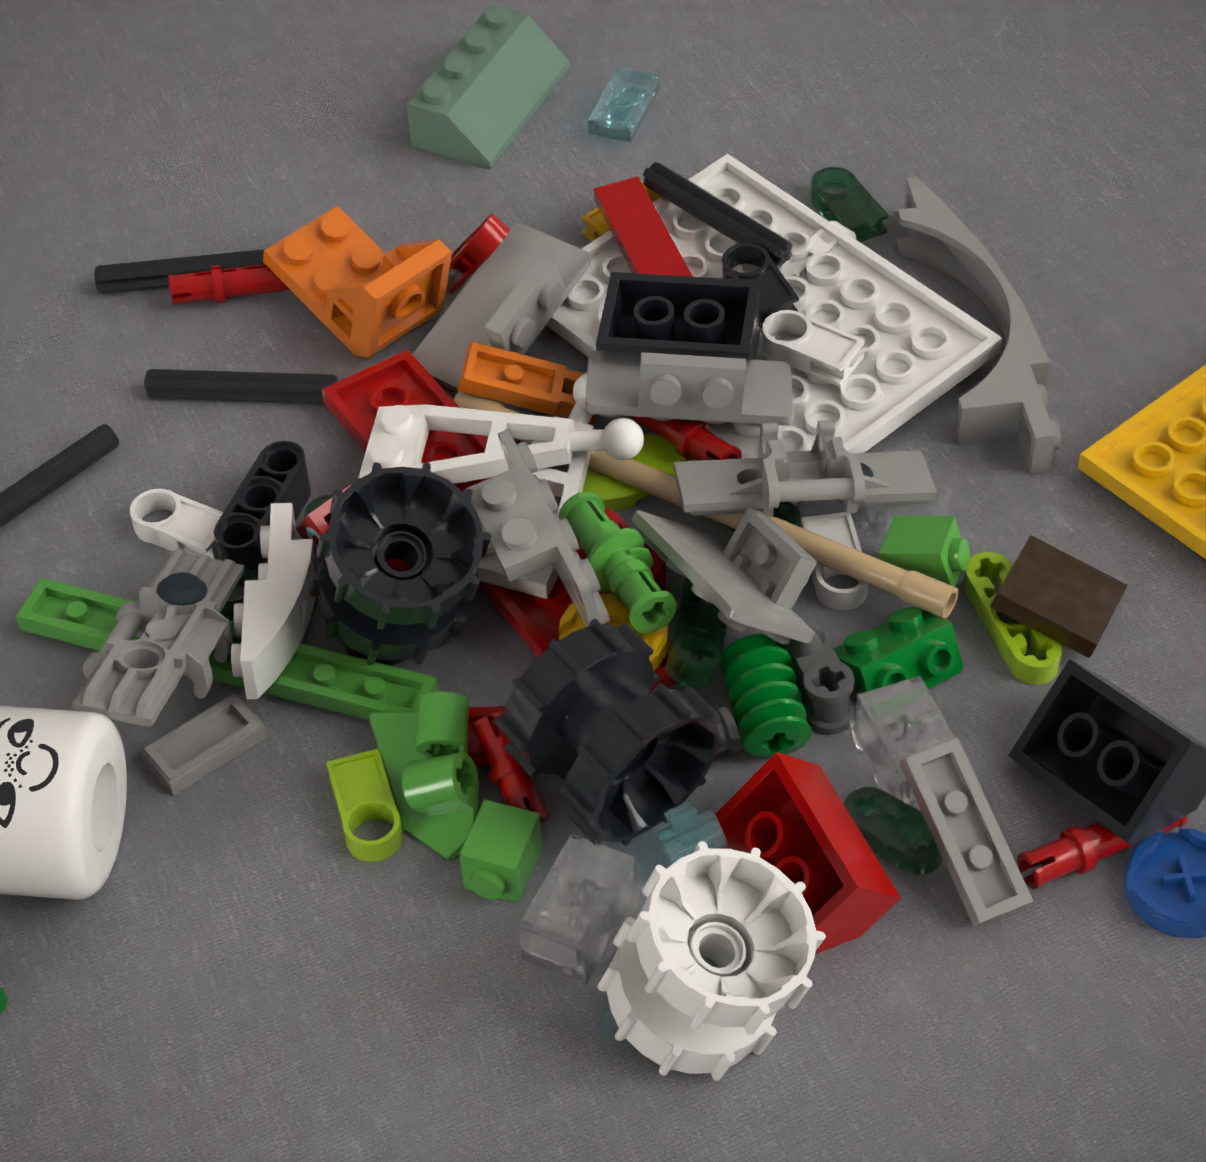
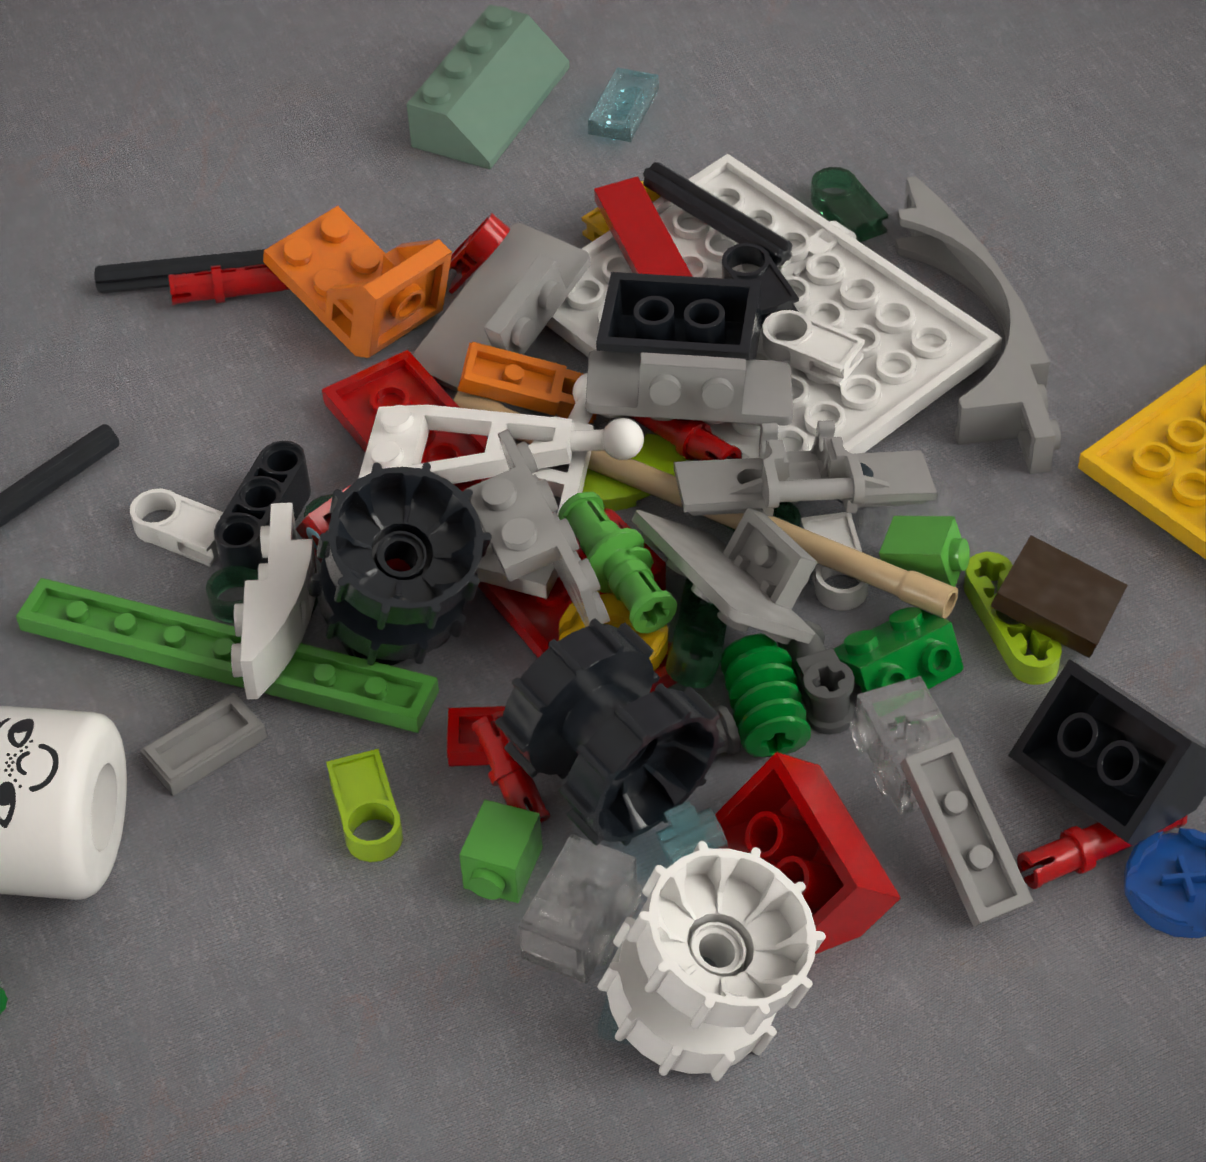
light grey piece [73,549,244,727] -> none
black axle [144,369,338,404] -> none
bright green panel [369,691,479,862] -> none
clear green beam [844,787,943,875] -> none

